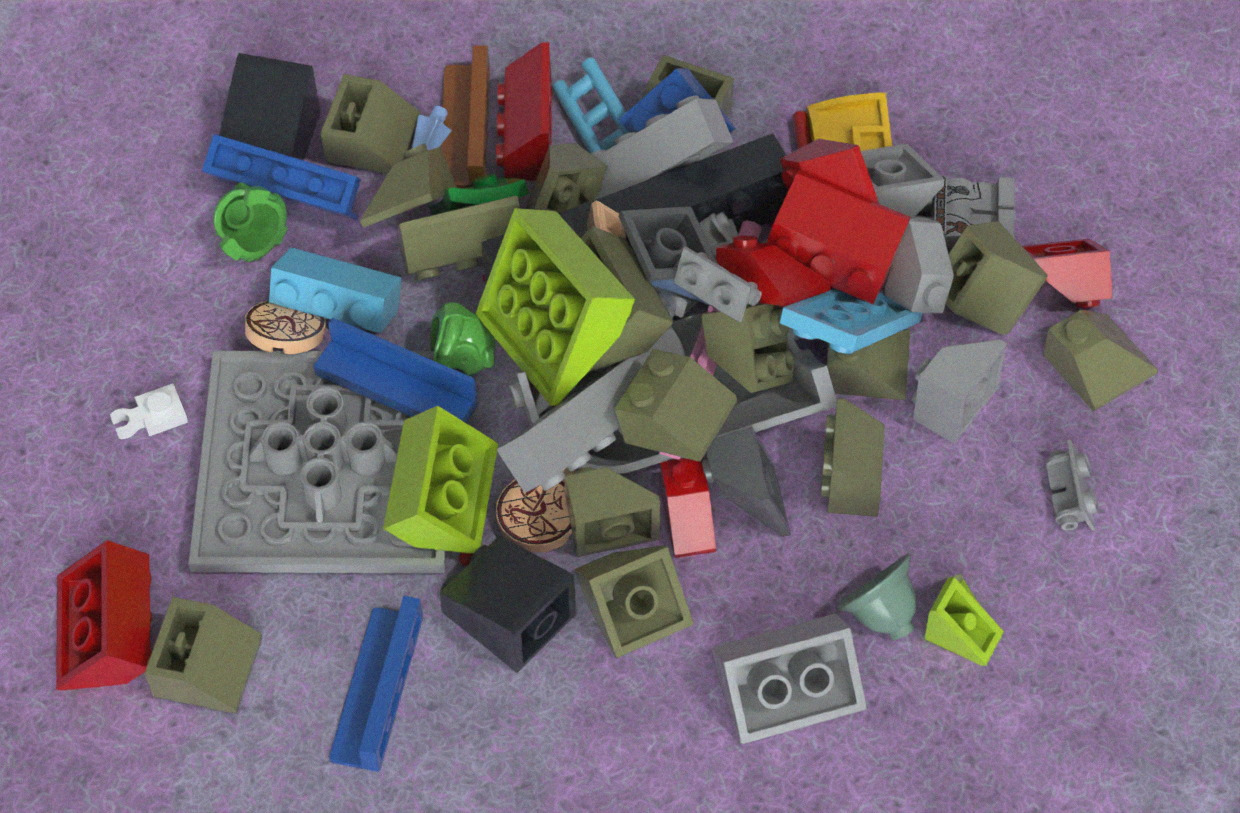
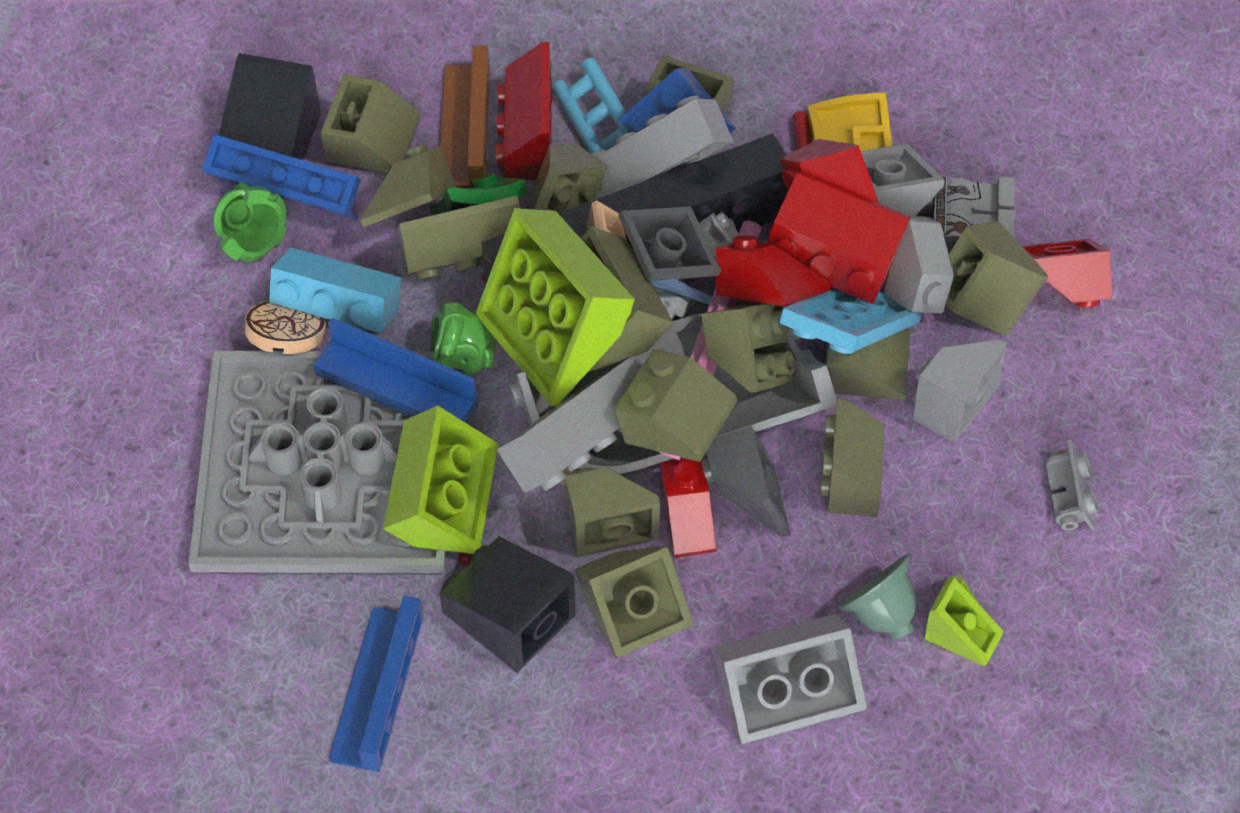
red slope [56,540,152,691] -> none
white plate [110,383,188,439] -> none
olive slope [145,597,263,714] -> none
light blue piece [412,106,452,150] -> none
light nougat tile [496,479,572,552] -> none
light grey hinge [673,247,762,322] -> none
olive slope [1043,310,1158,412] -> none

